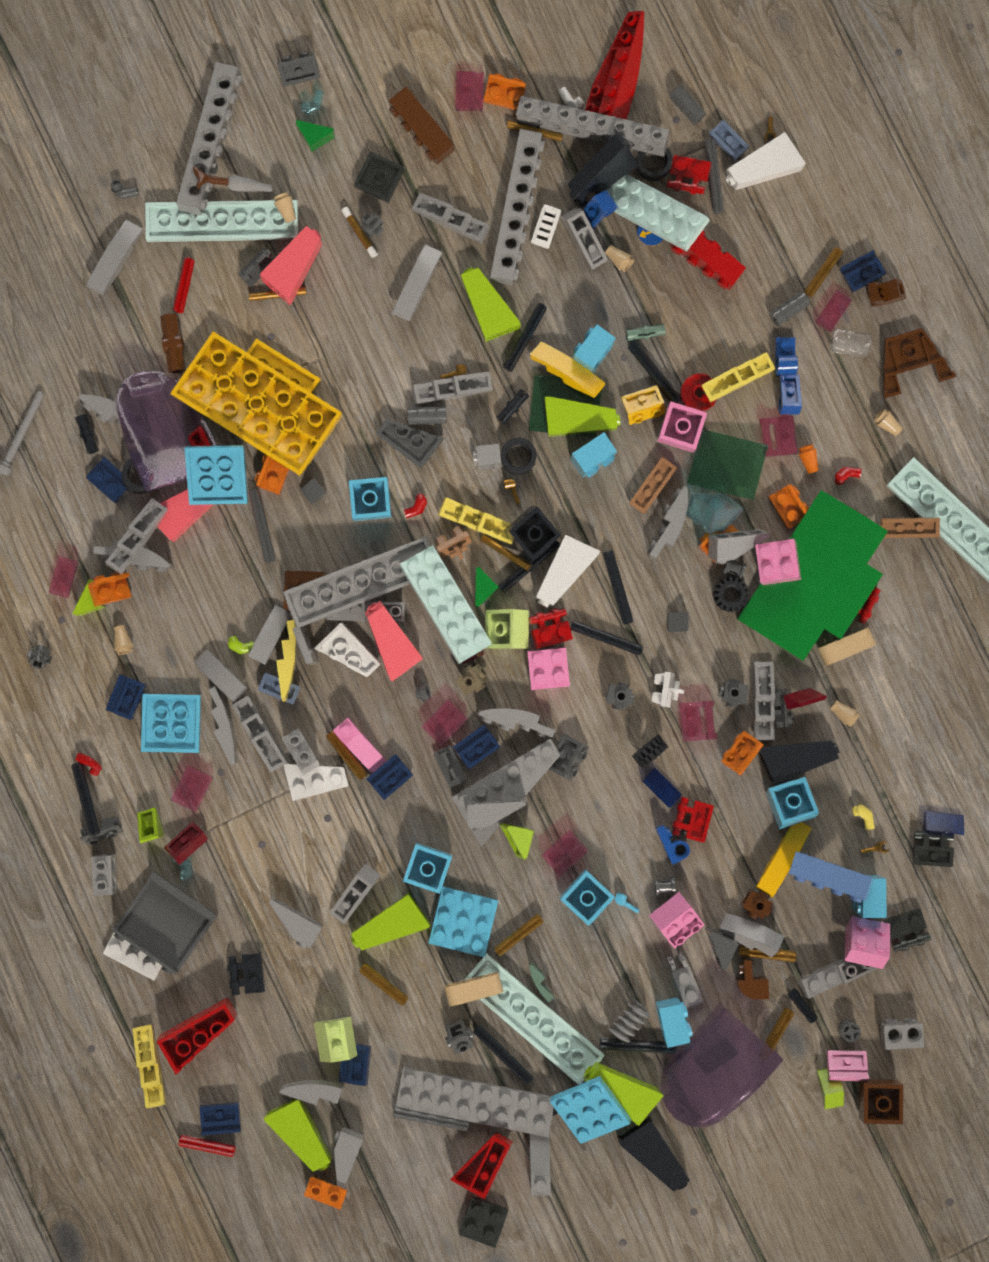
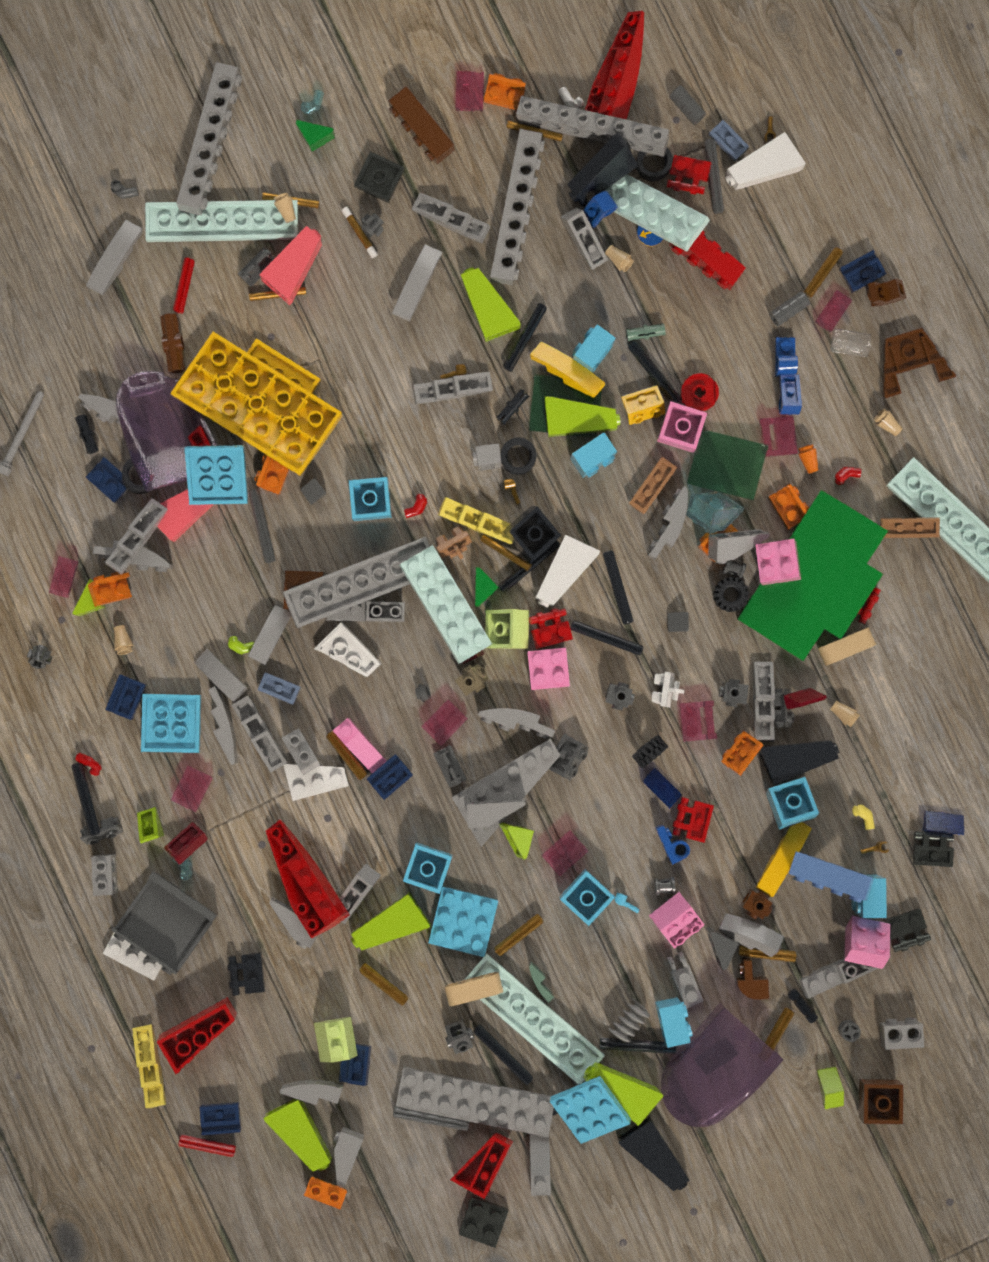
light grey piece [193,166,273,192] -> none
light yellow slope [276,620,296,702] -> none
dark grey bracket [277,51,320,87] -> none
light grey tile [292,626,319,665] -> none
coral slope [365,601,423,681] -> none
dark grey wing [375,419,444,469] -> none
dark grey axle [408,406,447,425] -> none
dark blue plate [453,724,500,769] -> none
white slope [531,204,561,249] -> none
light yellow slope [701,352,776,402] -> none
bright pink plate [826,1050,869,1081] -> none
none -> pearl gold bar [262,192,320,209]
none -> red wedge [265,820,350,938]

